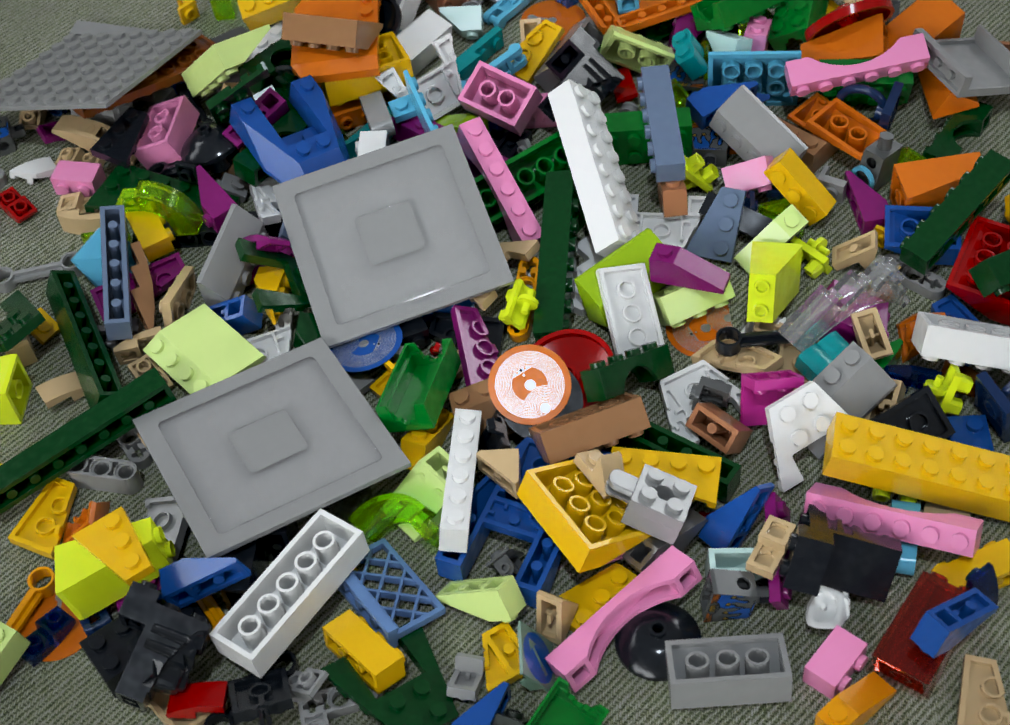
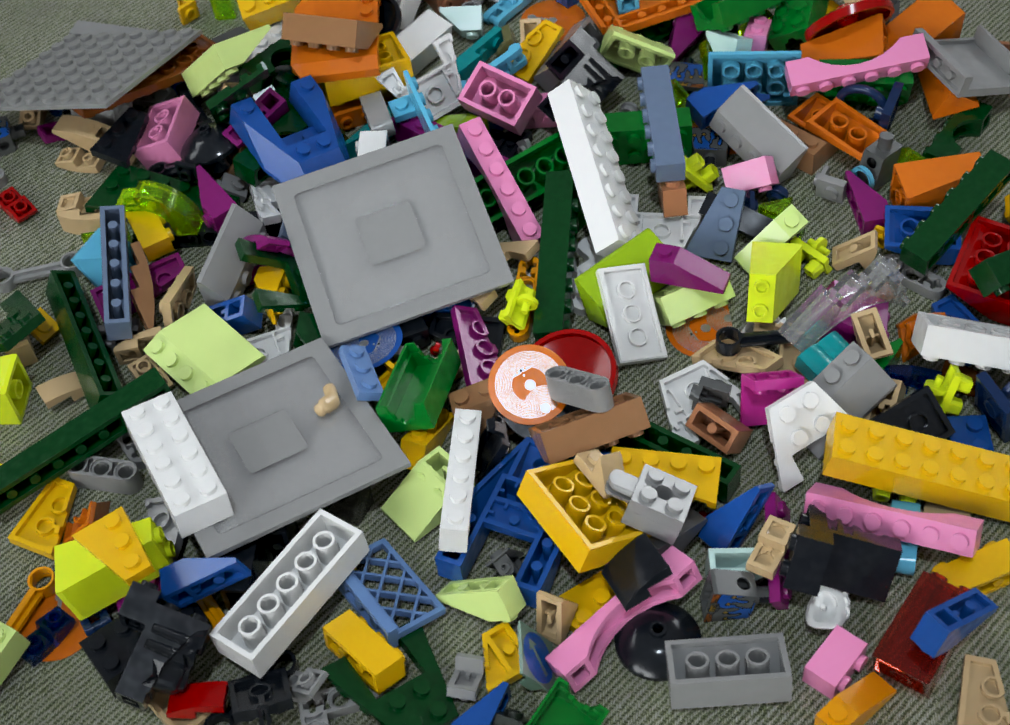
white slope [9,156,56,185] -> none
bright pink brick [50,160,107,197] -> none
clear neon green arch [348,493,440,548] -> none
tan slope [476,448,521,499] -> none
dark green arch [580,341,675,402] -> none
red slope [613,67,639,103] -> none
teal brick [672,28,708,81] -> none
yellow brick [763,147,837,226] -> none
clear blue slope [964,562,999,605] -> none
none -> white brick [121,391,234,538]
none -> tan arm [314,383,340,417]
none -> medium blue plate [338,344,383,401]
none -> olive tile [496,24,518,58]
none -> light grey beam [545,365,614,413]
none -> black slope [601,532,673,611]

